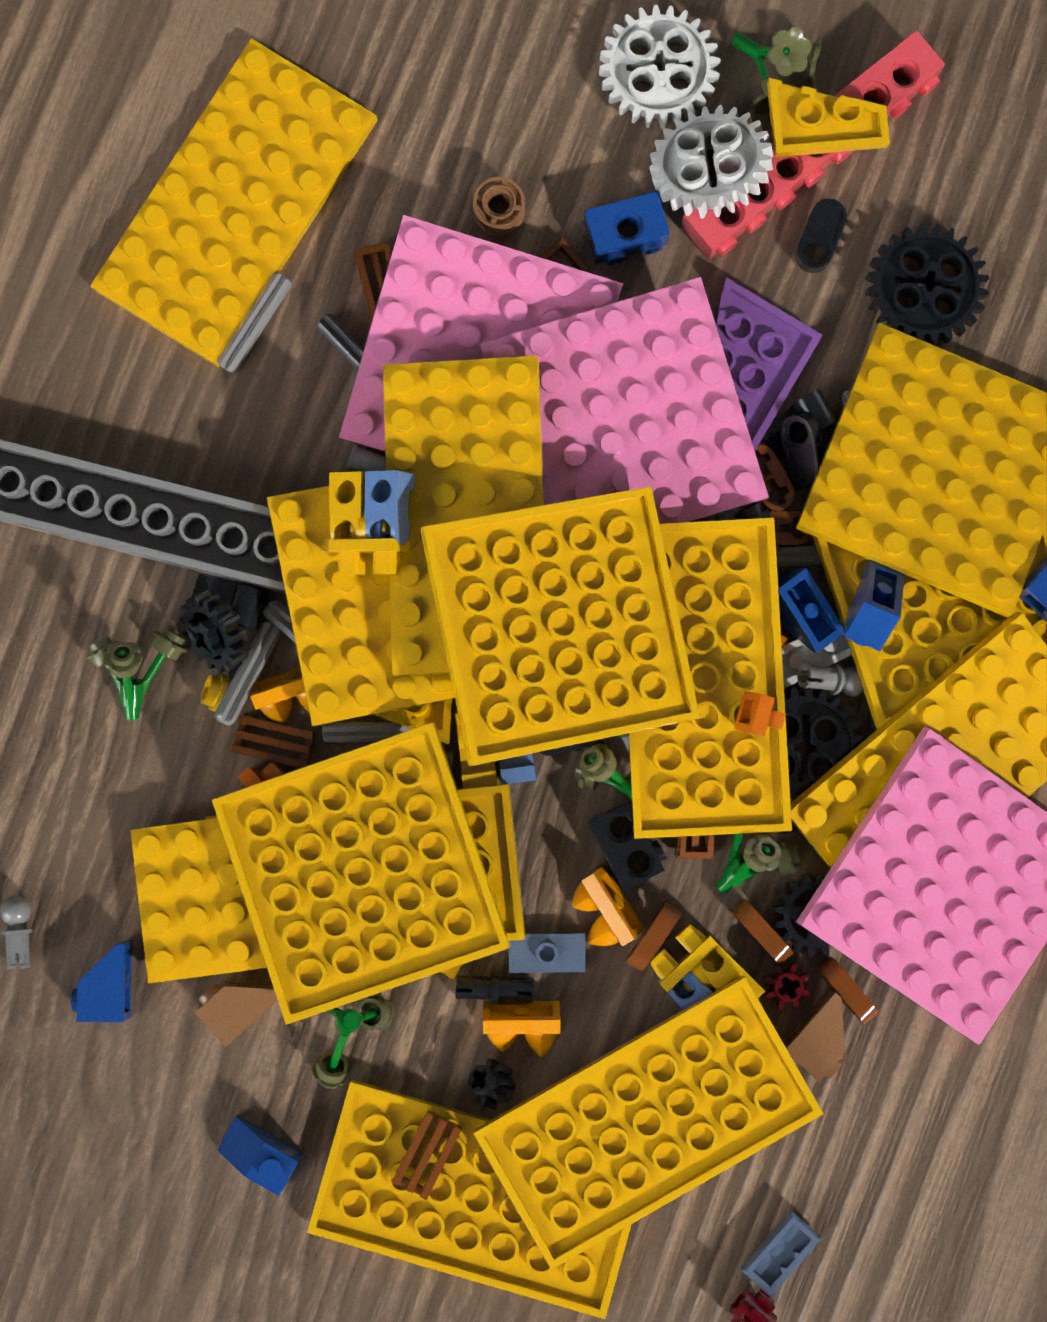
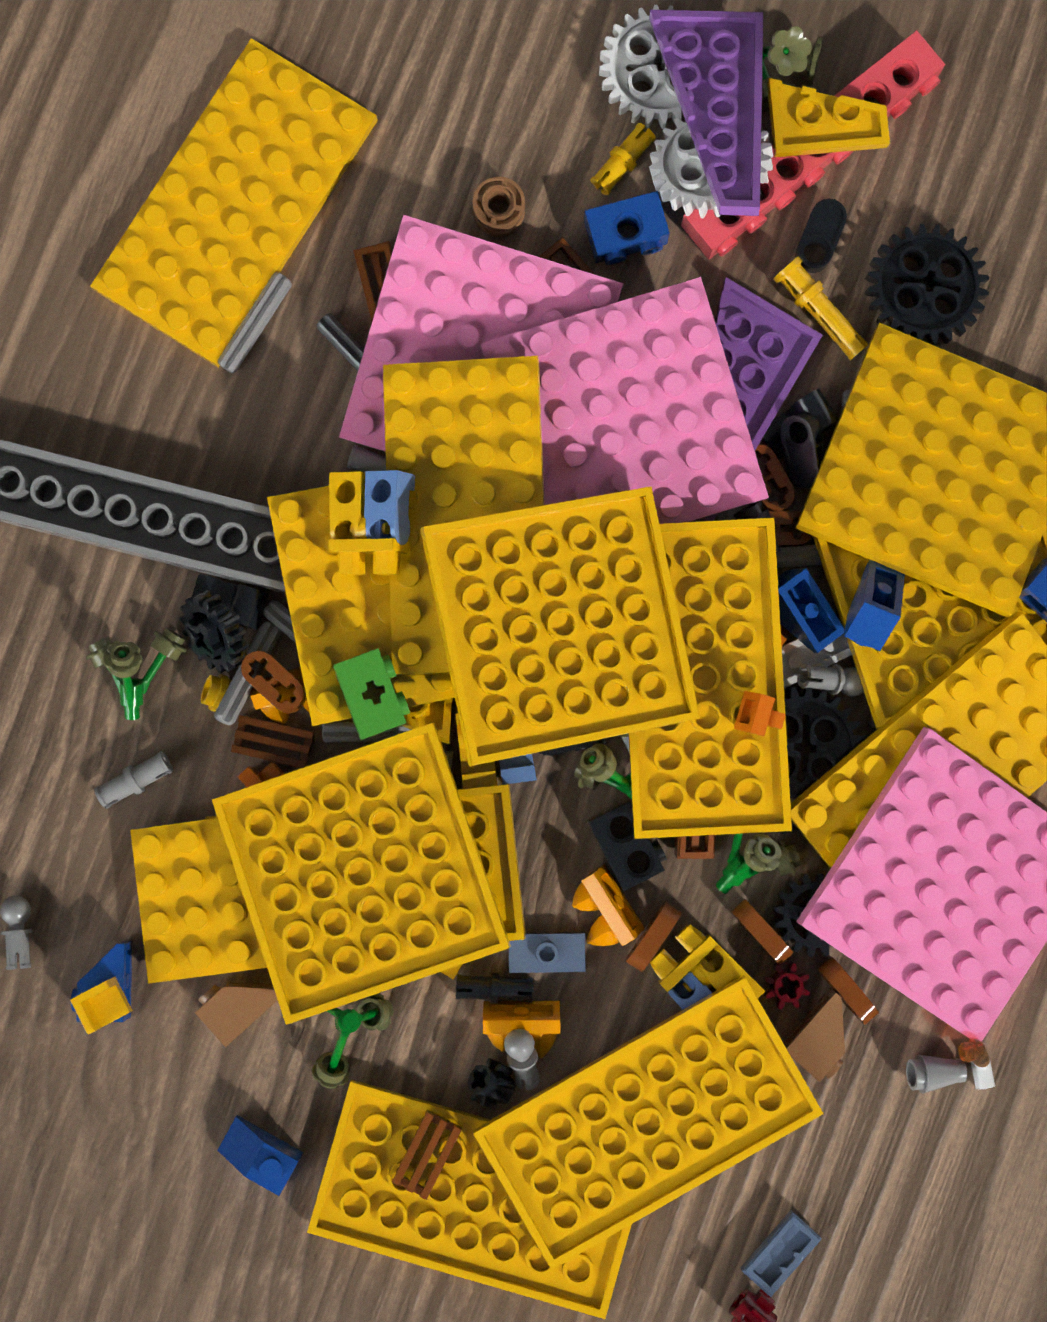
none -> yellow panel [70,976,133,1035]
none -> light grey pin [94,751,173,809]
none -> dark orange beam [241,651,306,714]
none -> bright green brick [333,648,410,741]
none -> light grey pin [504,1029,540,1090]
none -> yellow pin [590,123,656,195]
none -> medium lavender wing [649,10,763,216]
none -> yellow pin [773,256,869,360]
none -> light grey cone [906,1055,967,1094]
none -> arm [958,1038,995,1089]

